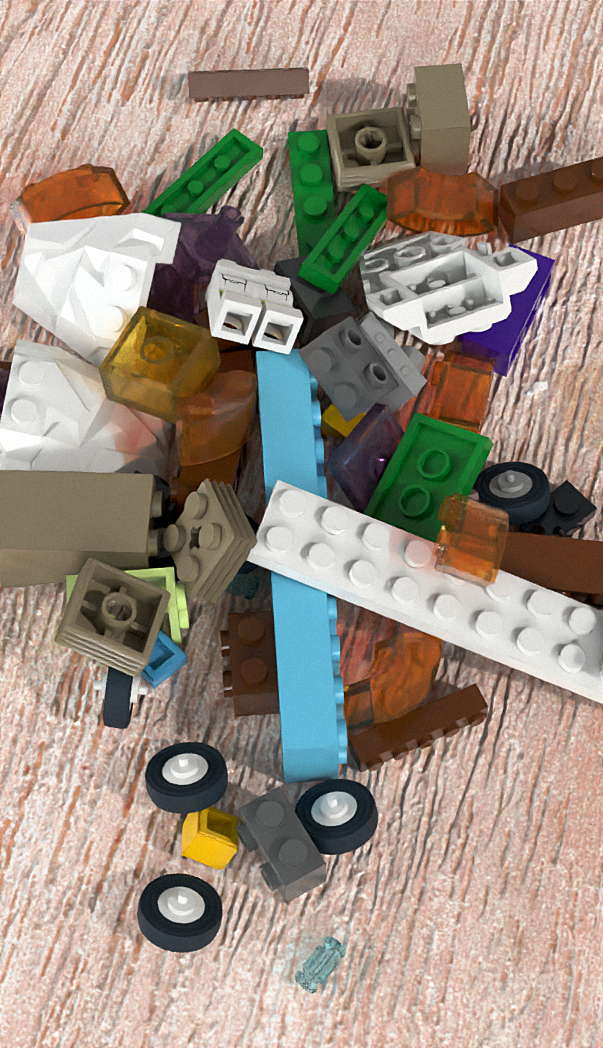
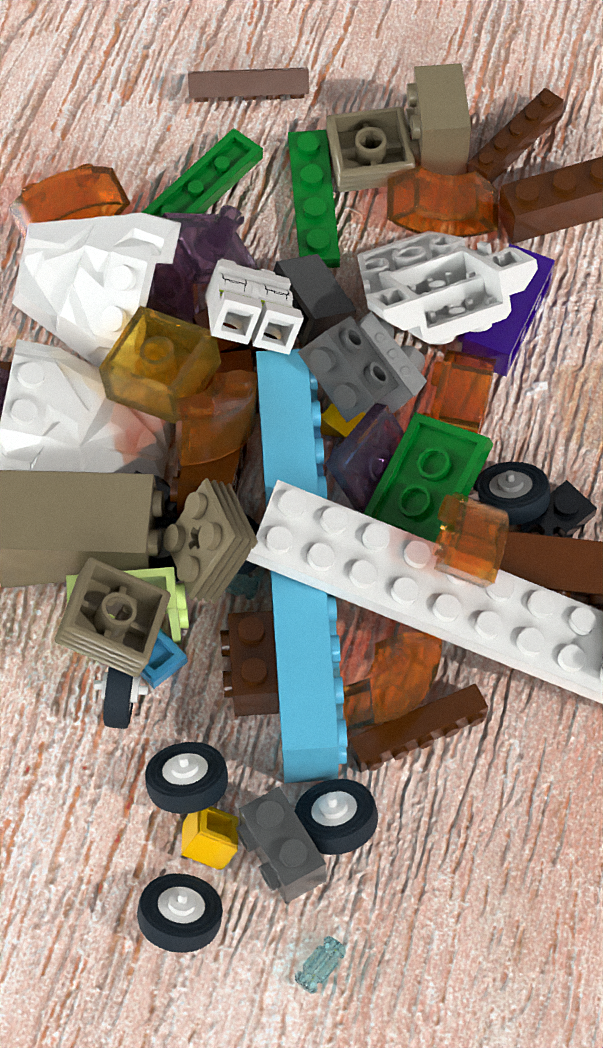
green plate [298,183,398,295] -> none
none -> reddish brown piece [467,88,564,189]

